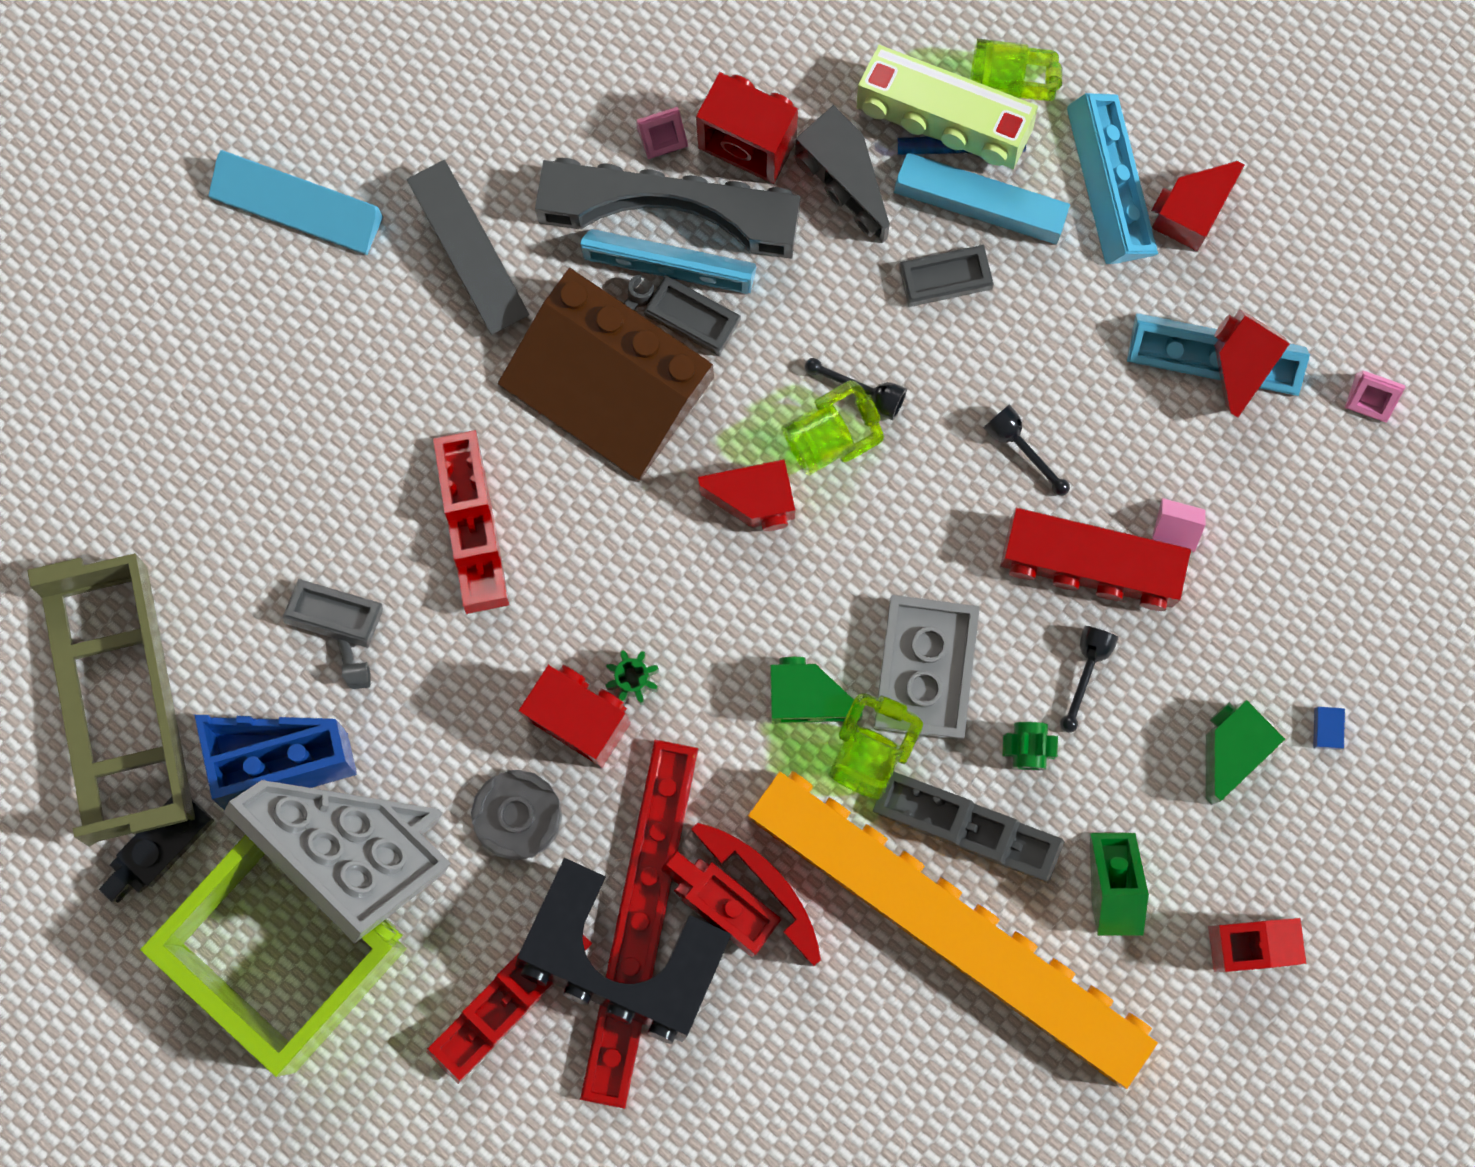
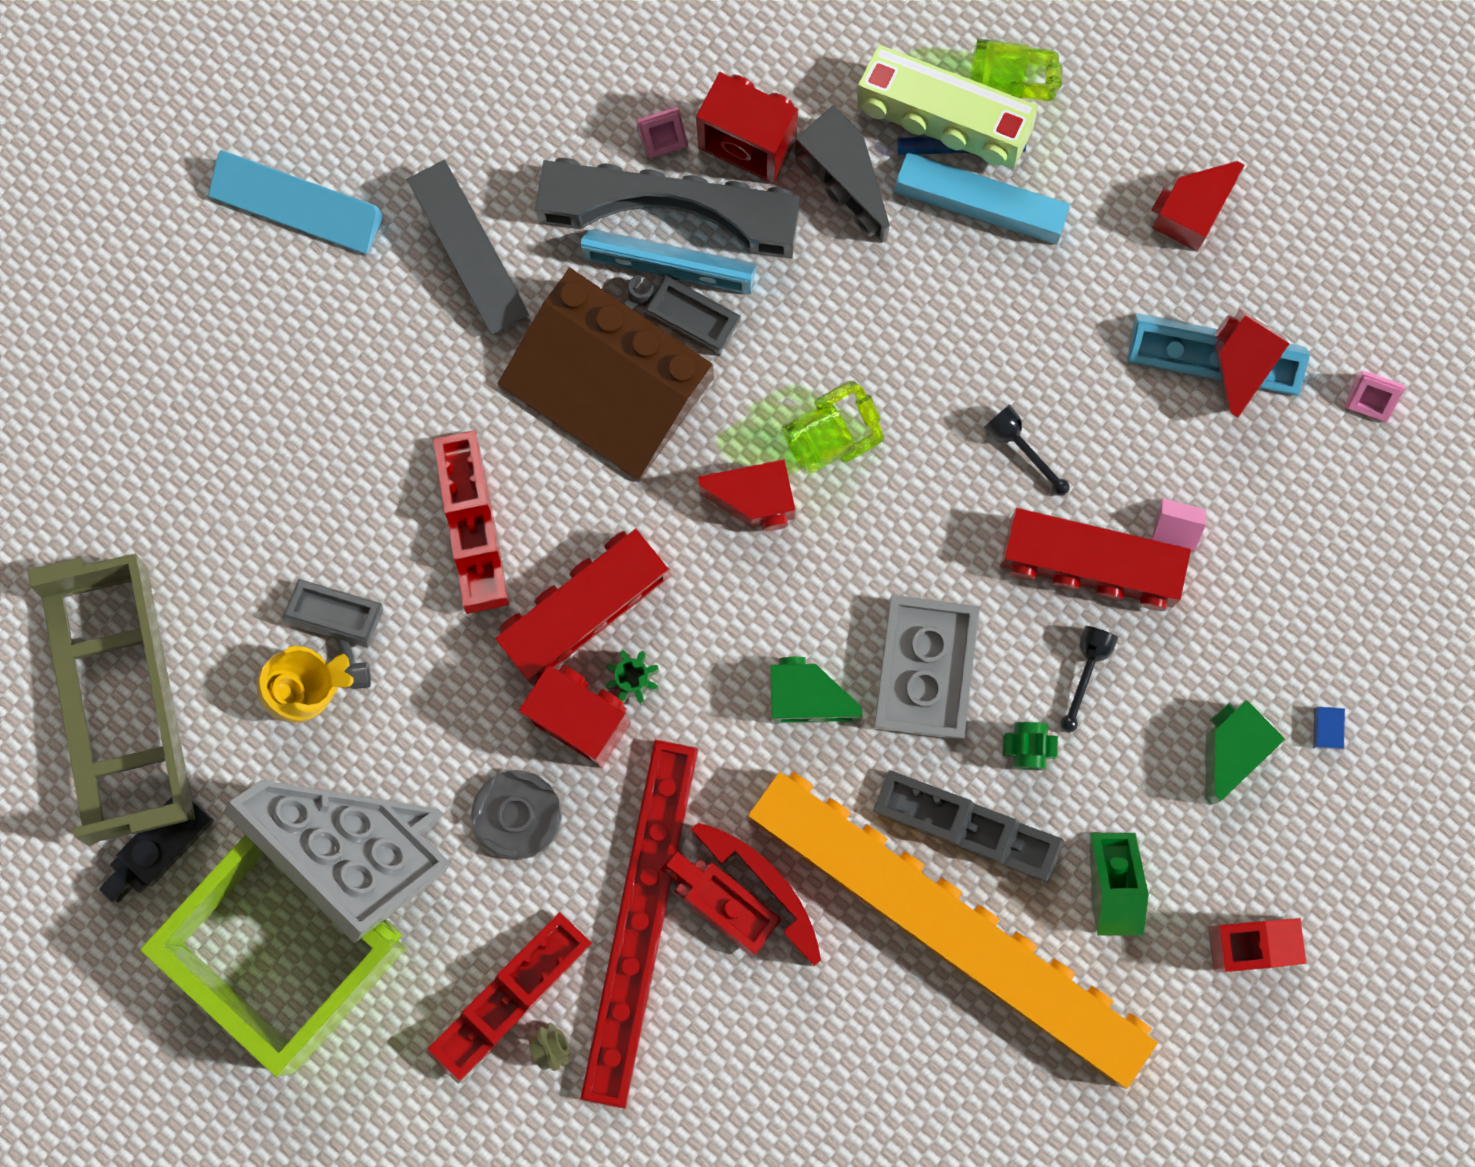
blue wedge [194,714,357,810] -> none
black arch [515,857,732,1044] -> none
black hinge [805,358,907,420] -> none
clear neon green piece [828,693,923,800] -> none
dark grey tile [899,245,994,307] -> none
medium azure slope [1067,93,1158,264] -> none
none -> yellow hat [257,645,354,724]
none -> red brick [495,528,671,686]
none -> olive plate [529,1022,569,1071]

